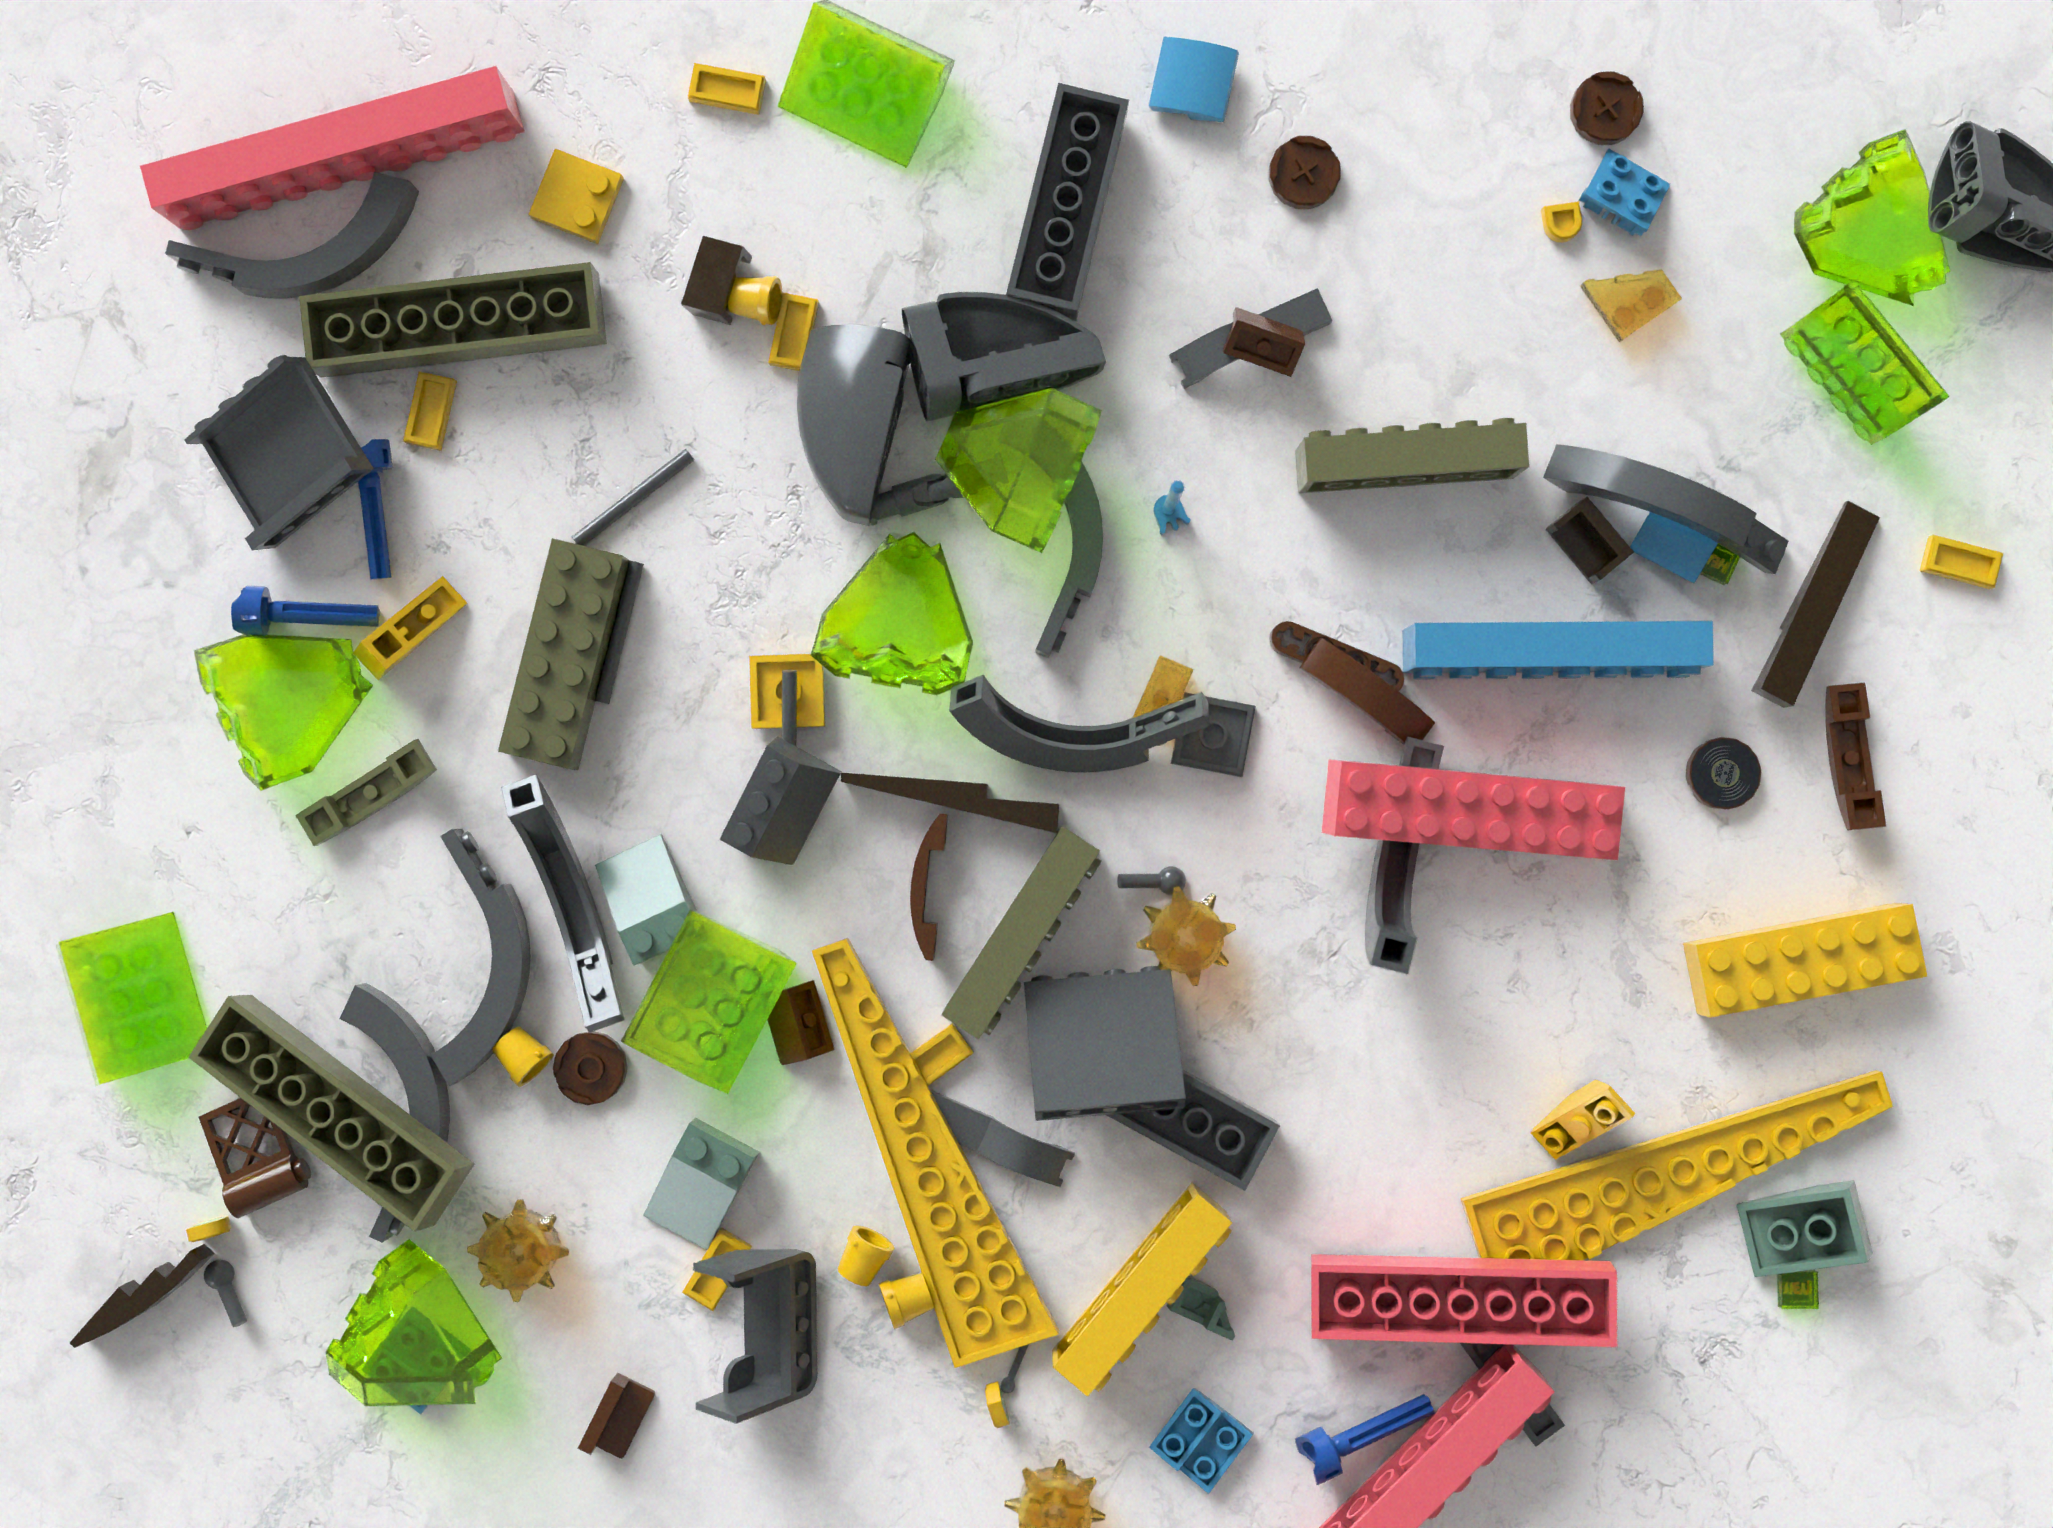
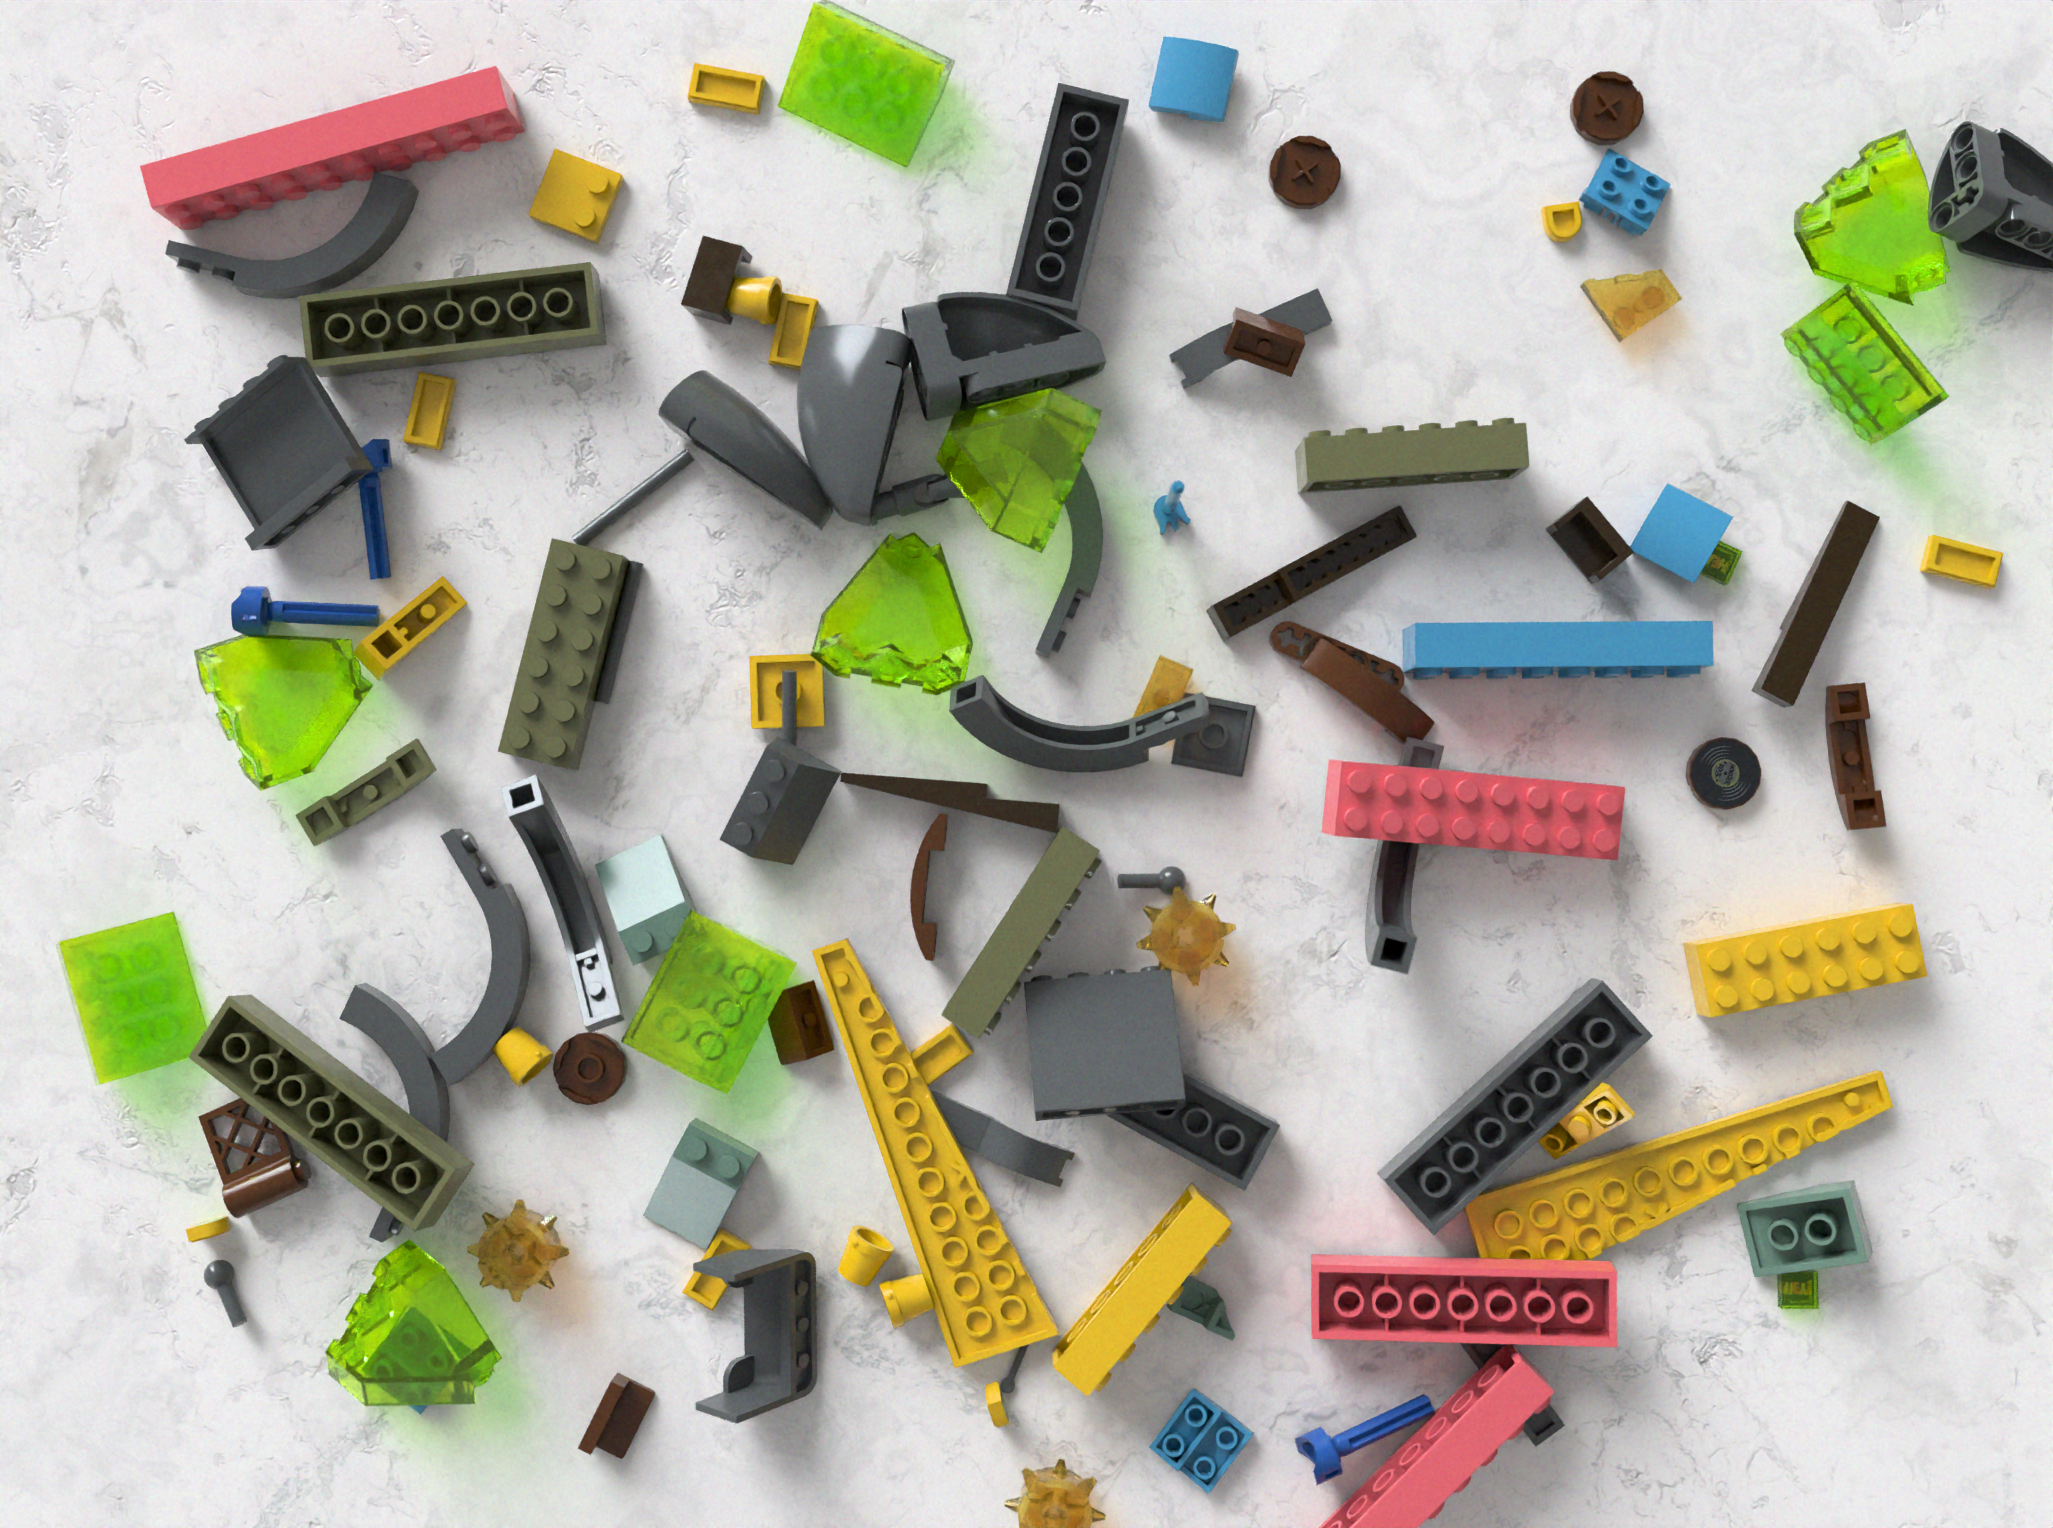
dark brown slope [70,1244,215,1348] -> none
dark grey arch [1543,444,1789,574] -> none
none -> dark grey panel [658,370,833,530]
none -> dark brown slope [1206,505,1417,642]
none -> dark grey brick [1377,978,1653,1235]

